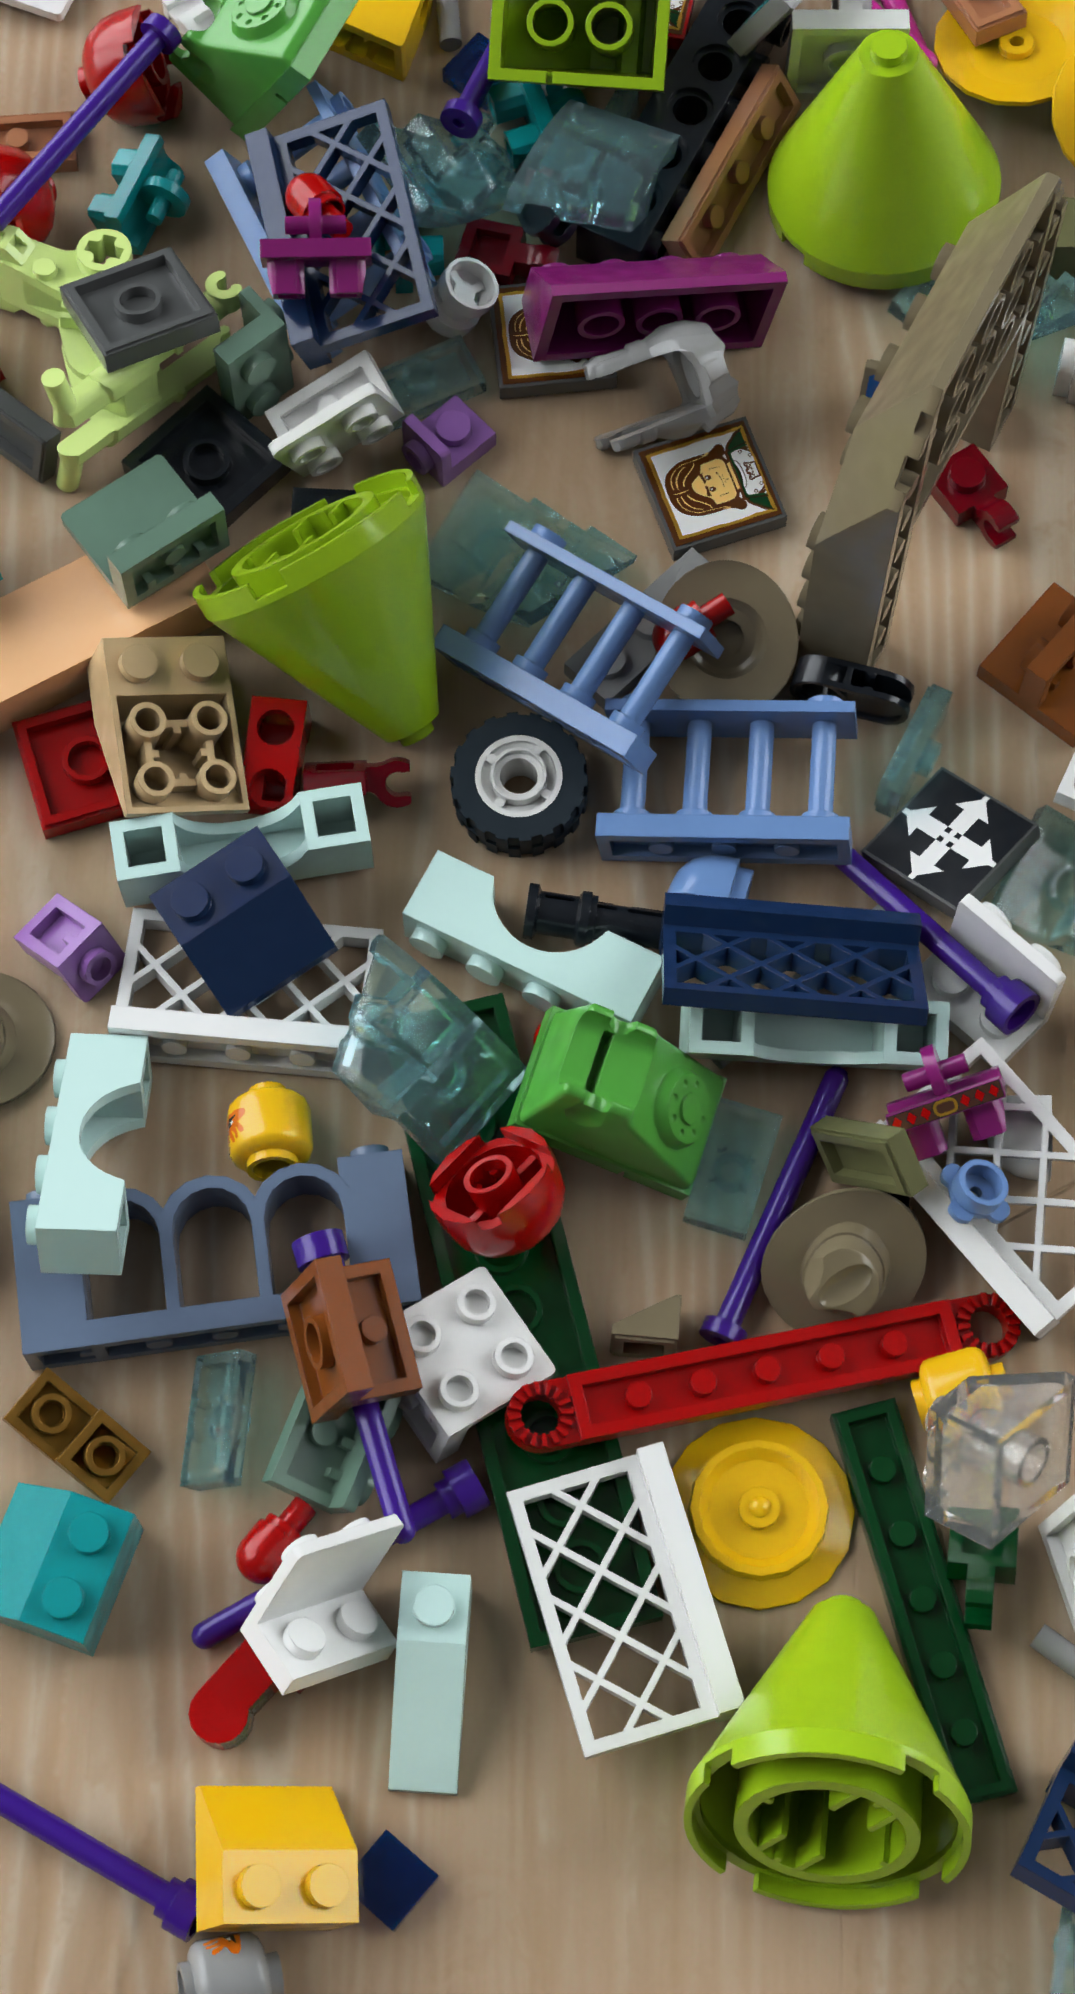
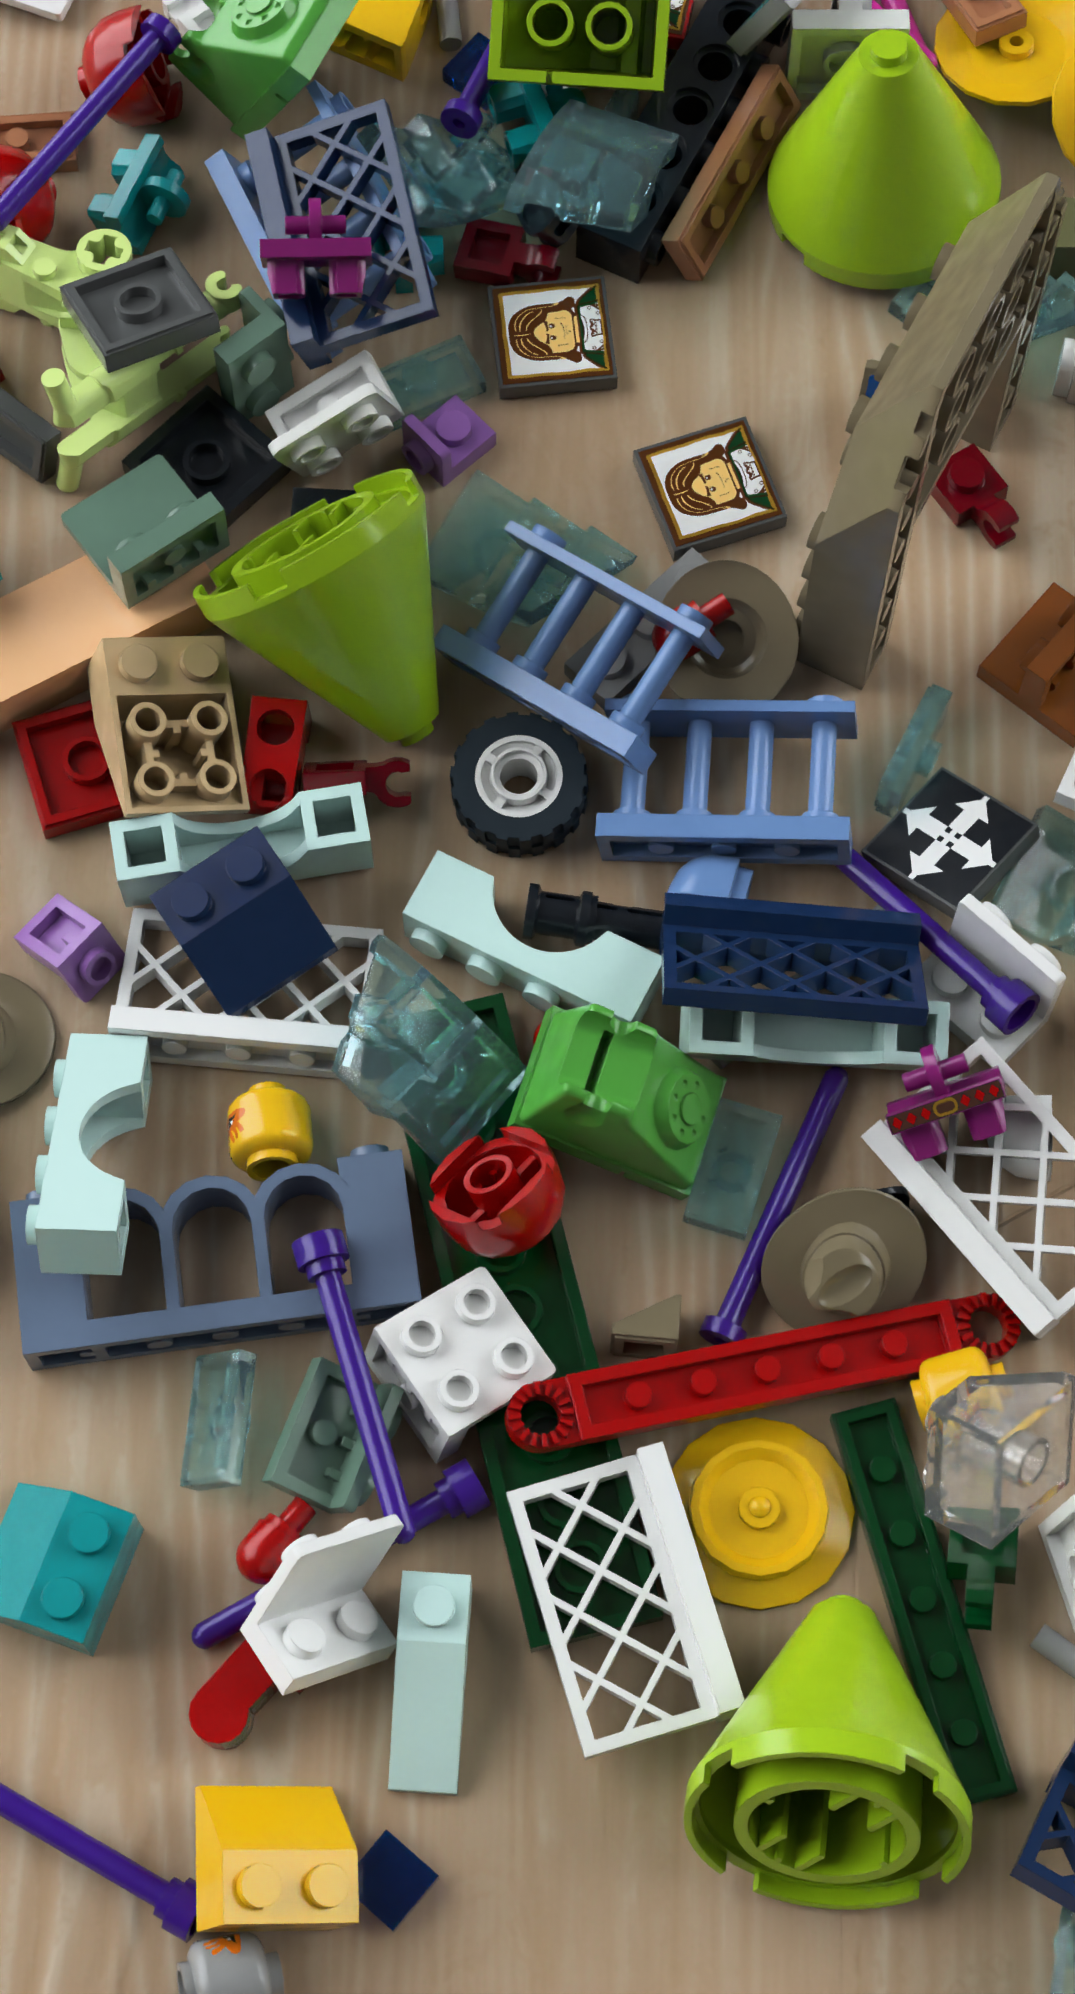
pearl gold slope [2,1367,151,1504] -> none
dark orange bracket [281,1255,423,1425] -> none
red cylinder [285,173,353,238] -> none
white wheel [426,257,499,338] -> none
magenta slope [521,252,788,362] -> none
light grey piece [582,320,740,452] -> none
black piece [790,654,915,725] -> none
olive tile [810,1115,928,1197] -> none
medium blue plate [940,1159,1010,1224] -> none

